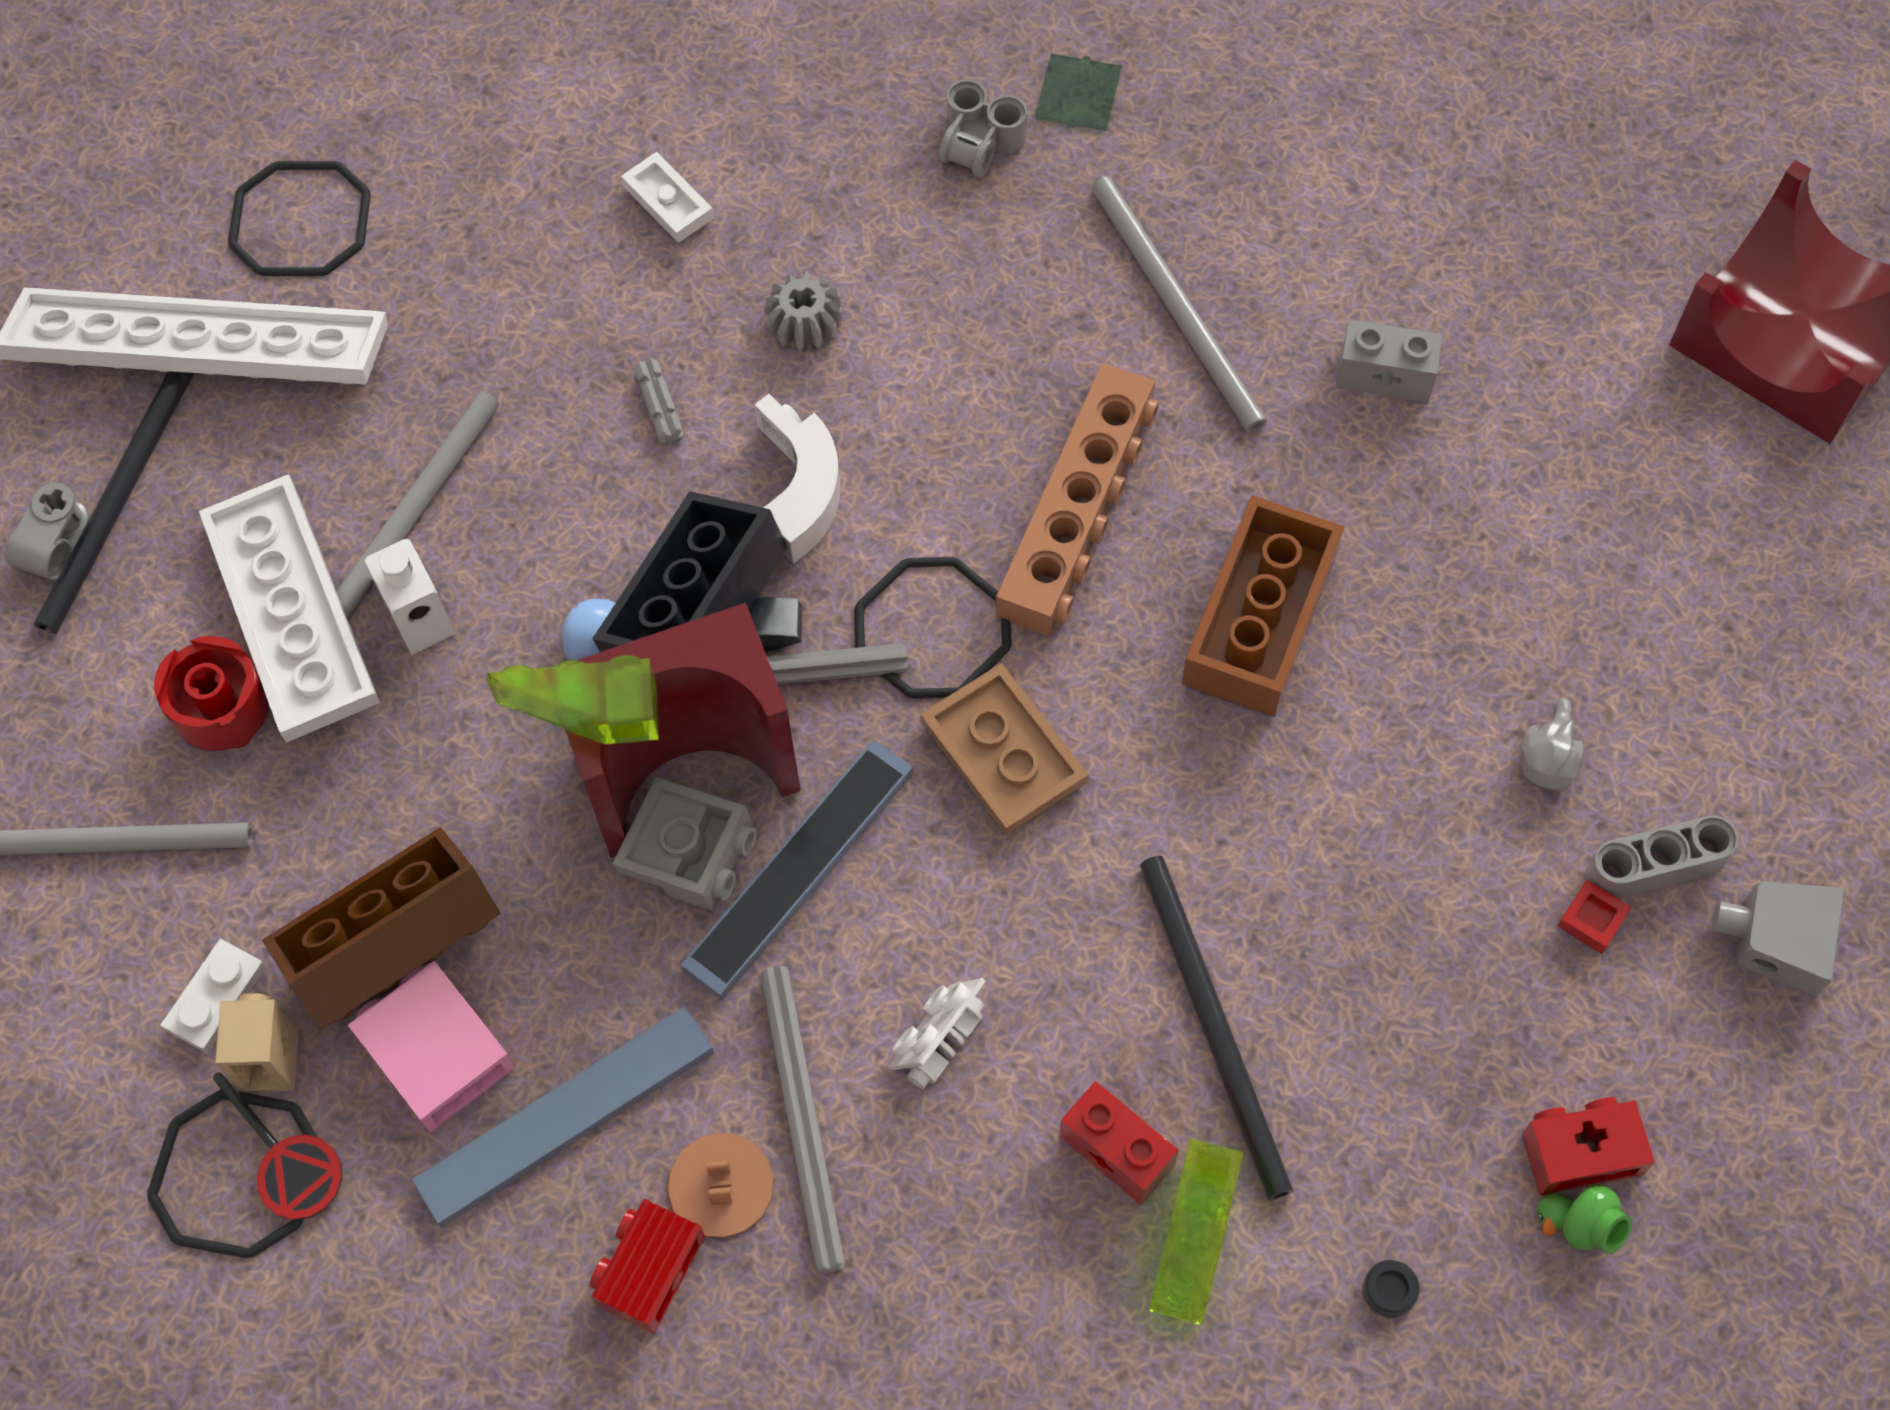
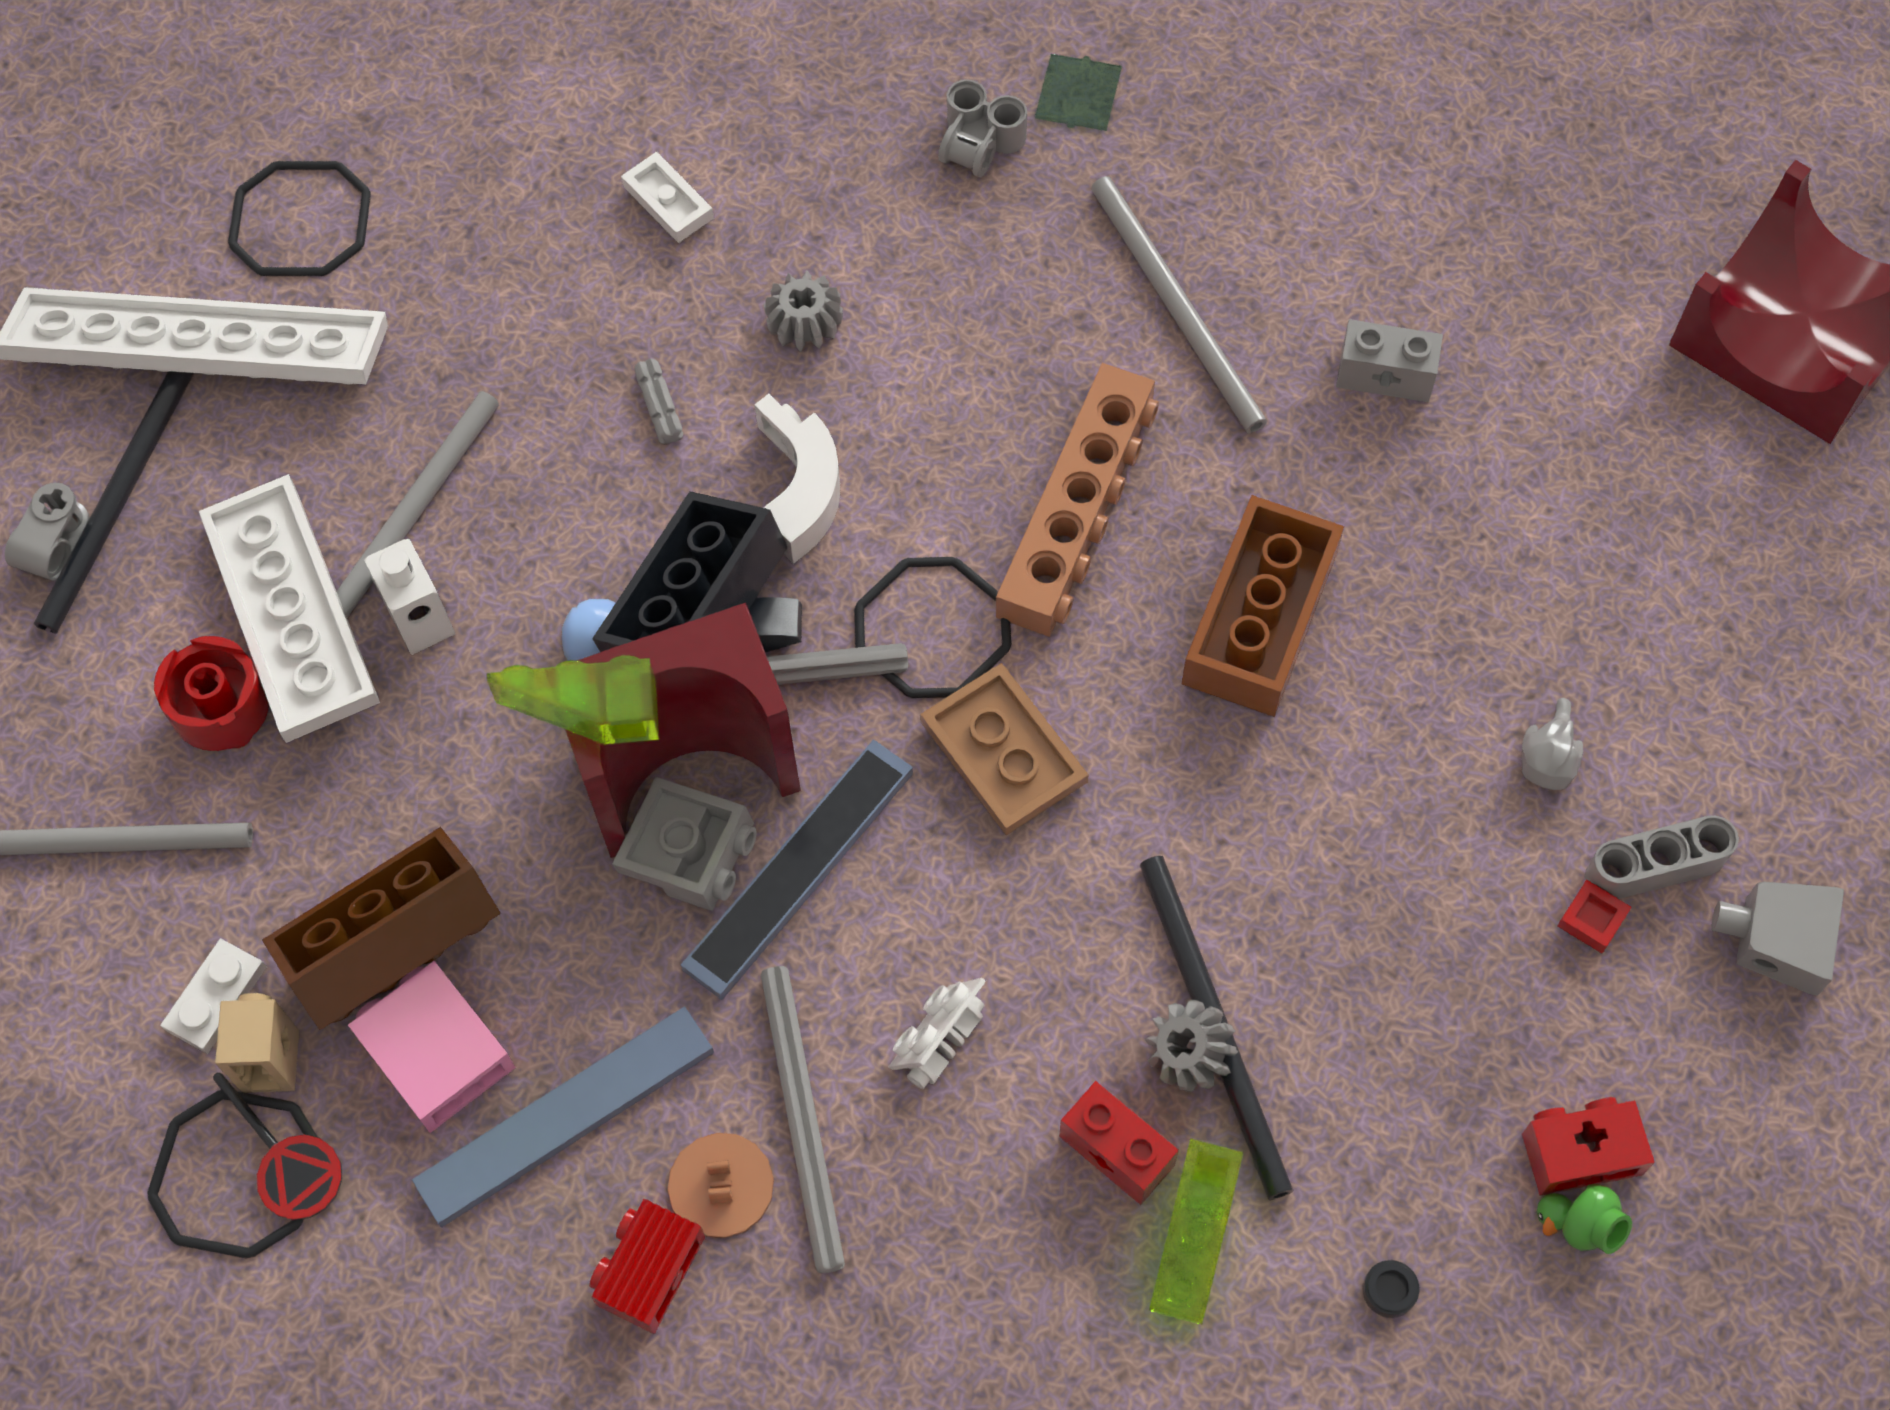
none -> light grey gear [1144,1000,1238,1092]

